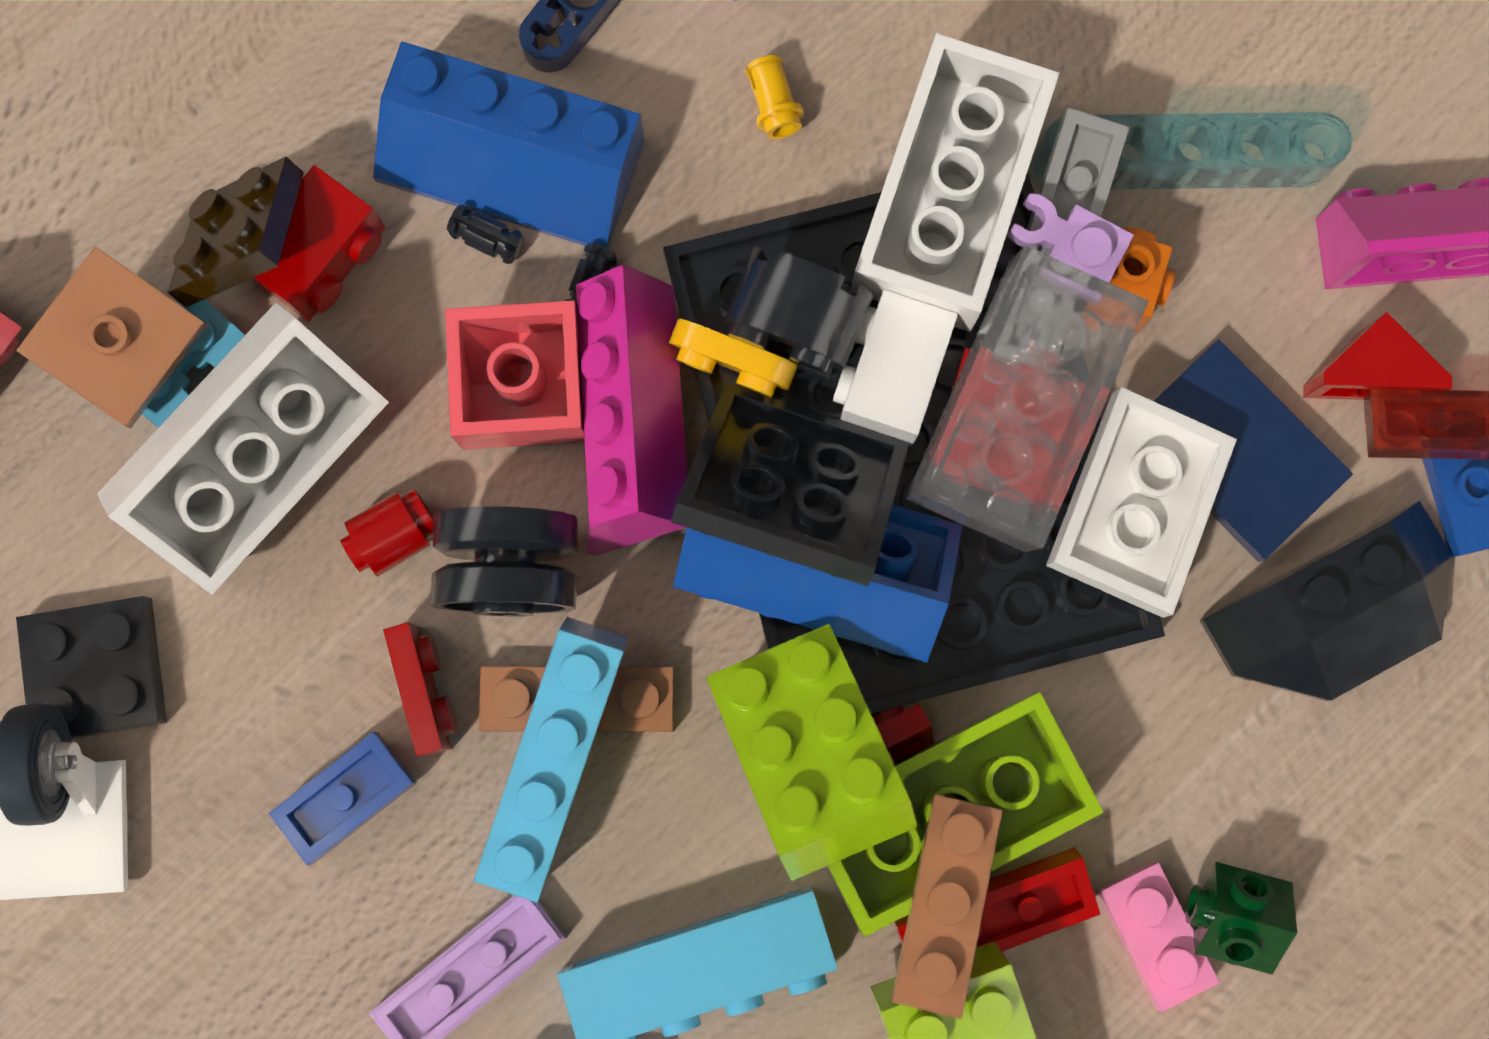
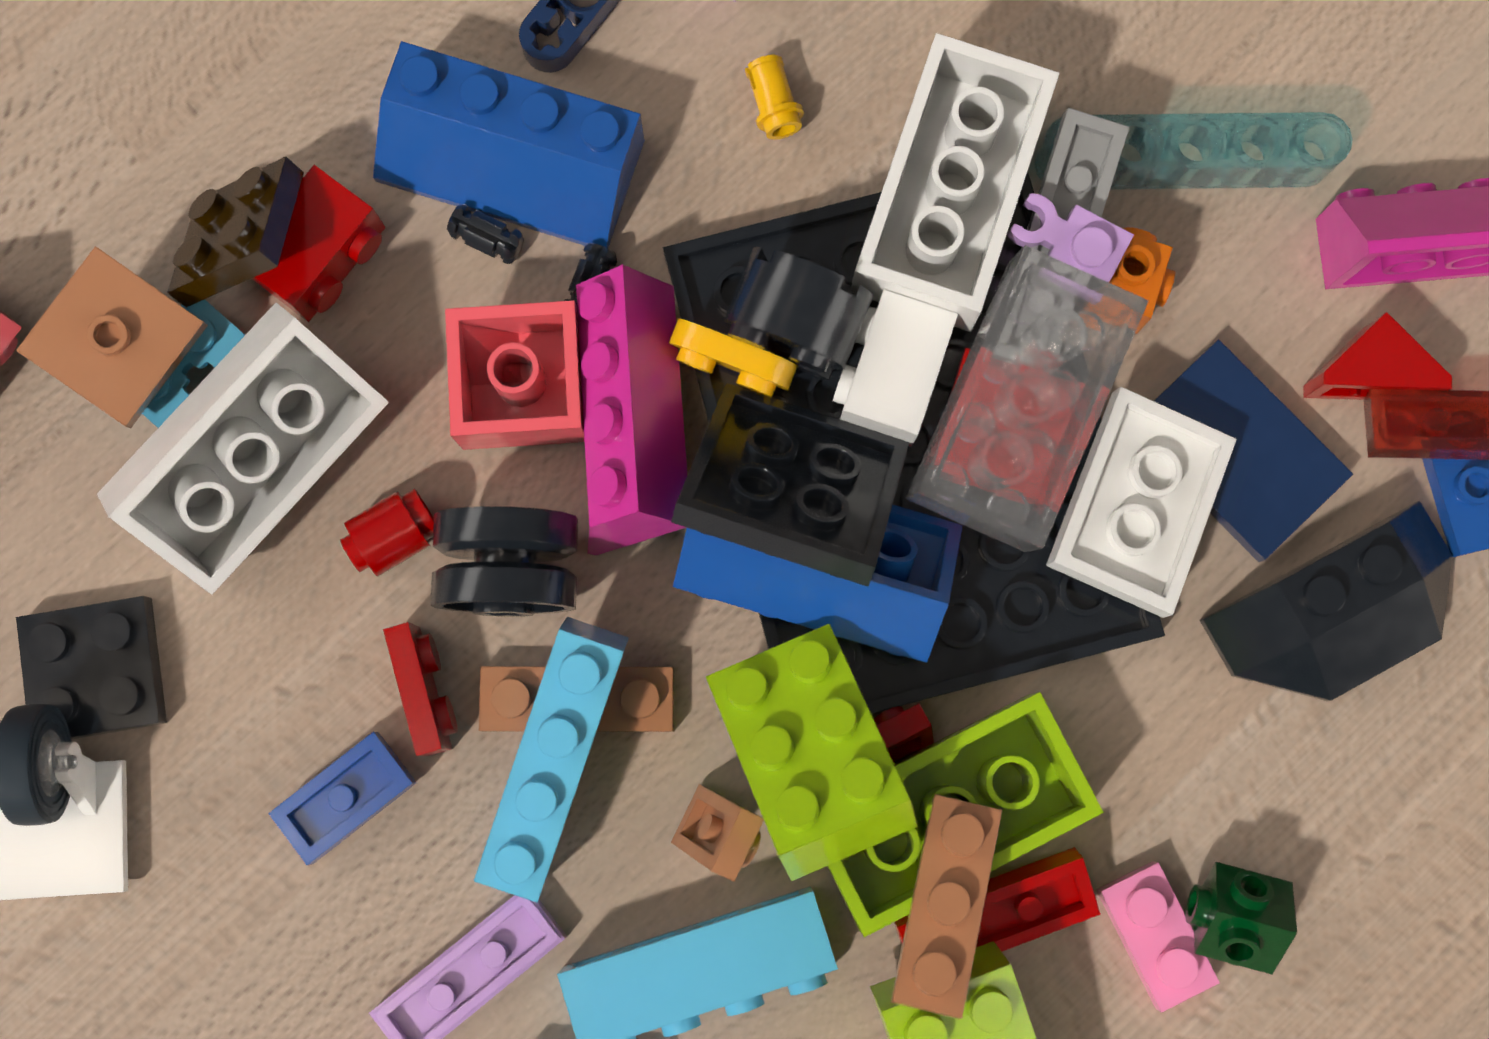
none -> nougat plate [671,784,764,882]

